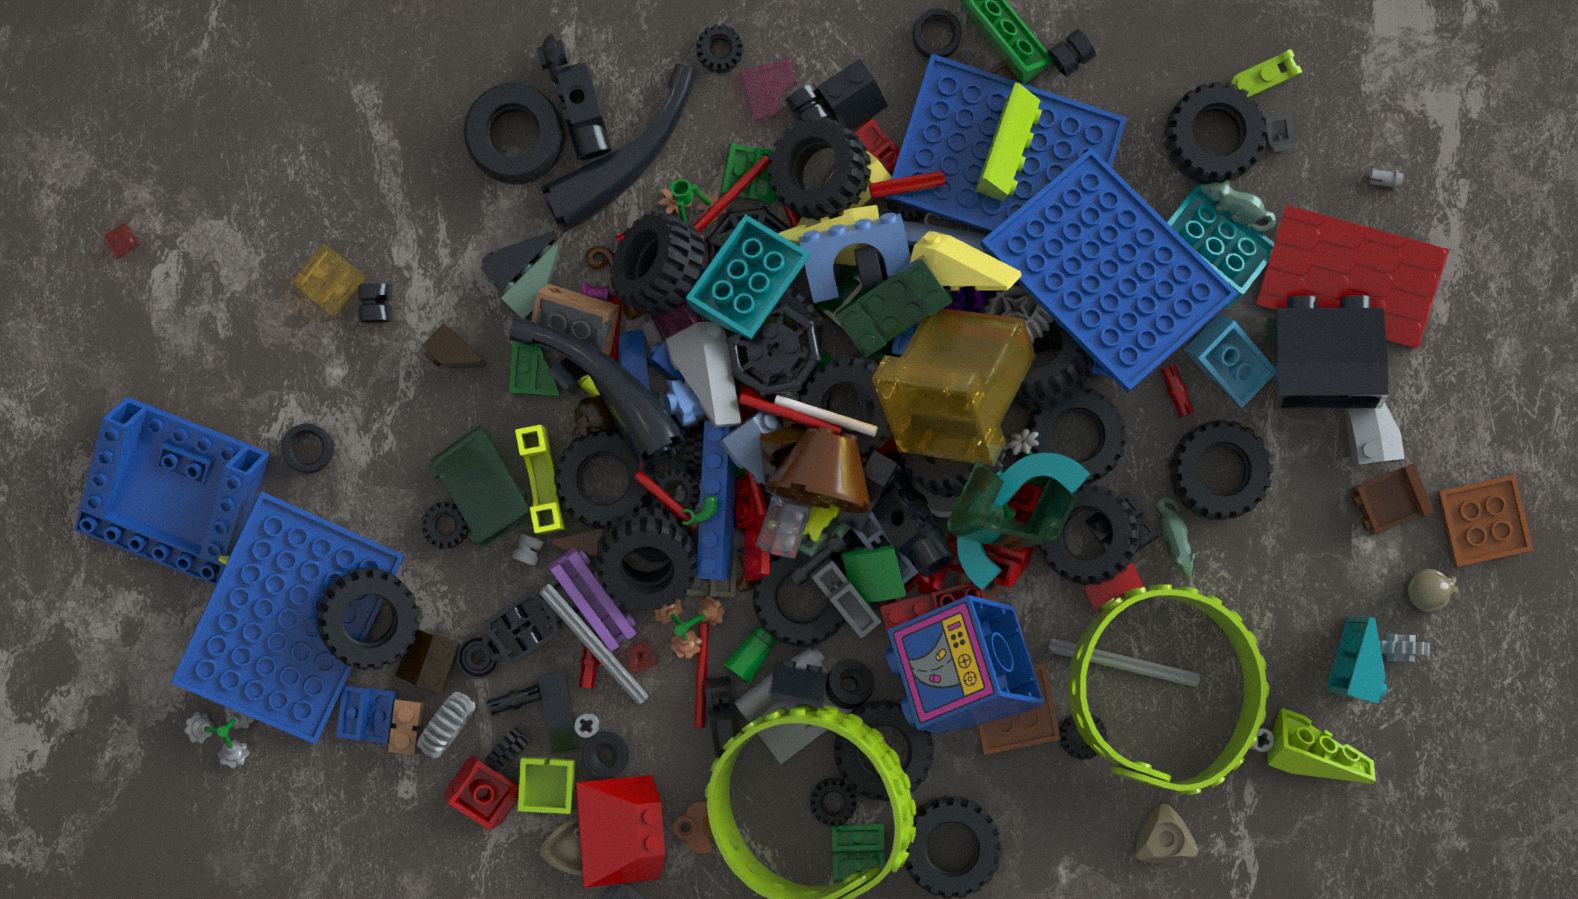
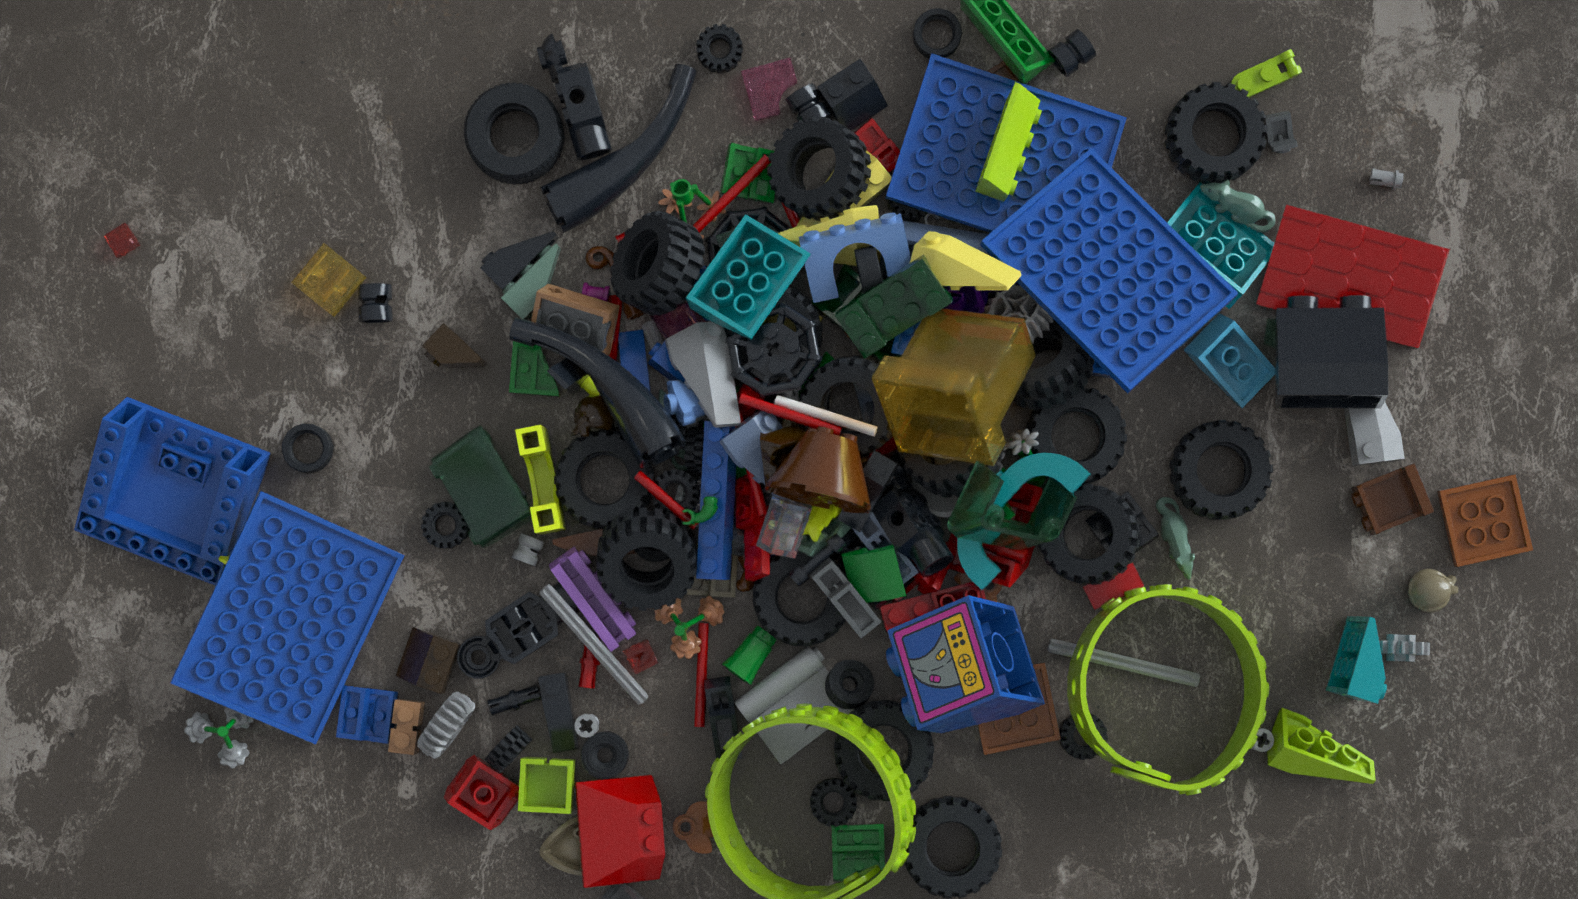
black tyre [316,567,420,670] -> none
black slope [769,659,827,708] -> none
red axle [869,171,945,198] -> none
dark tan hat [1136,804,1198,863] -> none
red pin [1161,364,1195,418] -> none

